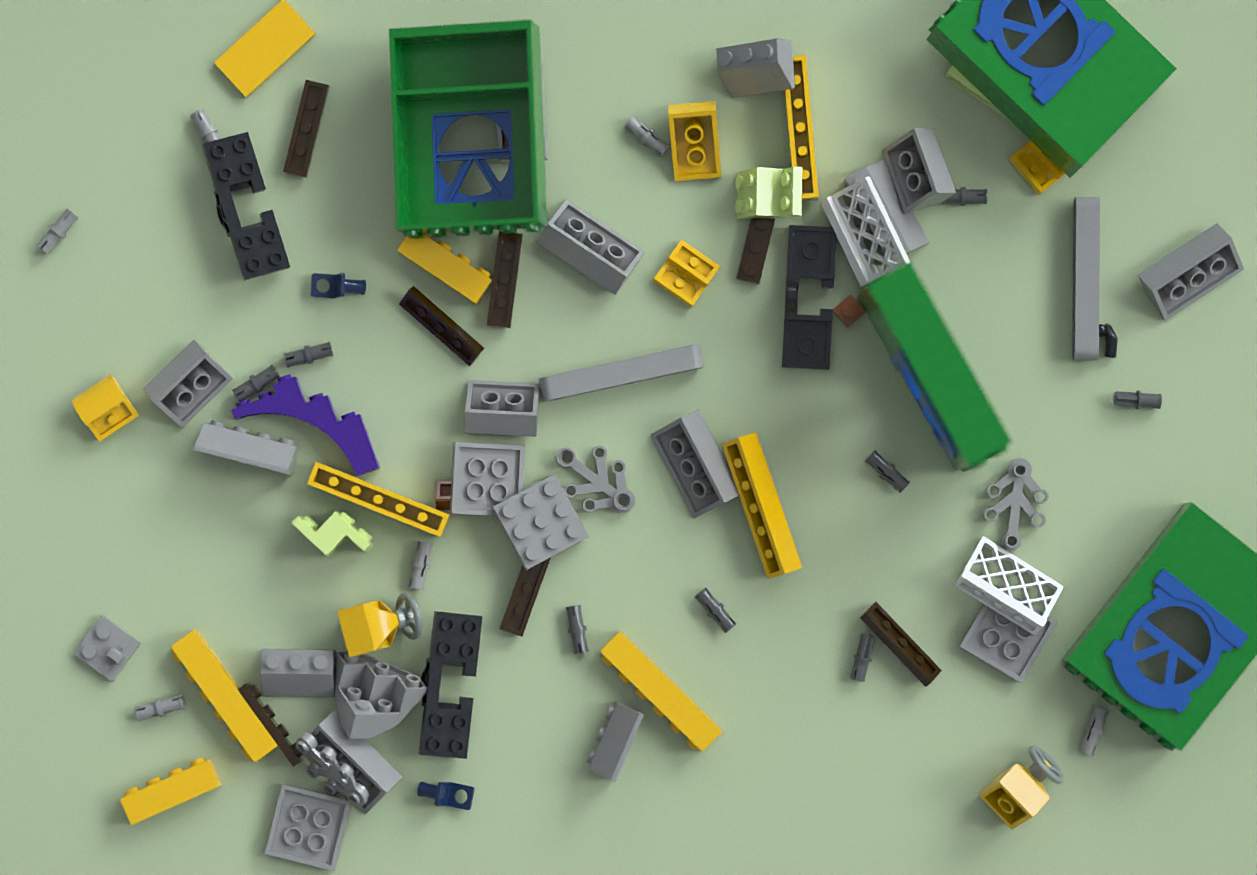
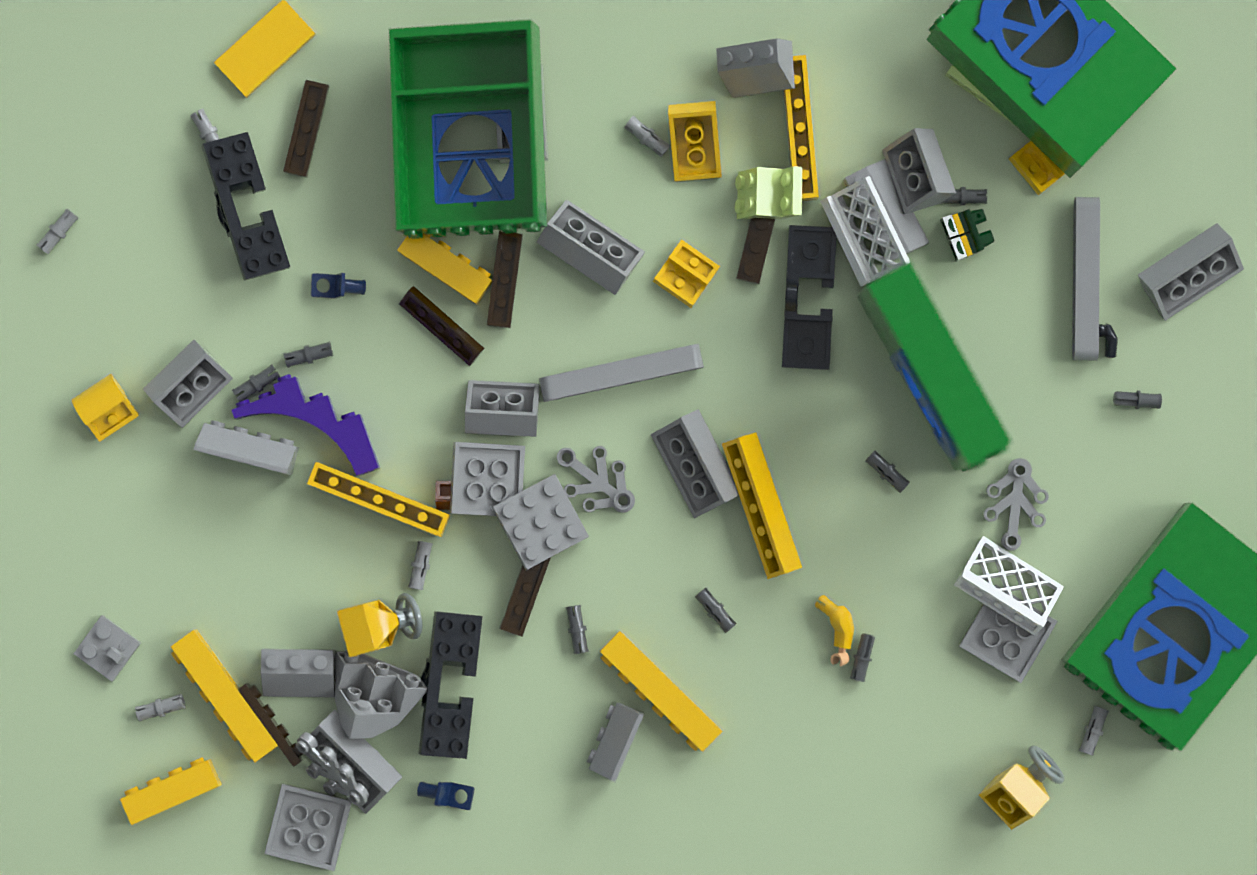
yellowish green bracket [292,511,374,556] -> none
dark orange plate [833,294,866,328] -> none
dark brown plate [860,602,942,687] -> none
none -> yellow arm [815,595,854,666]
none -> dark green hips [940,209,995,262]

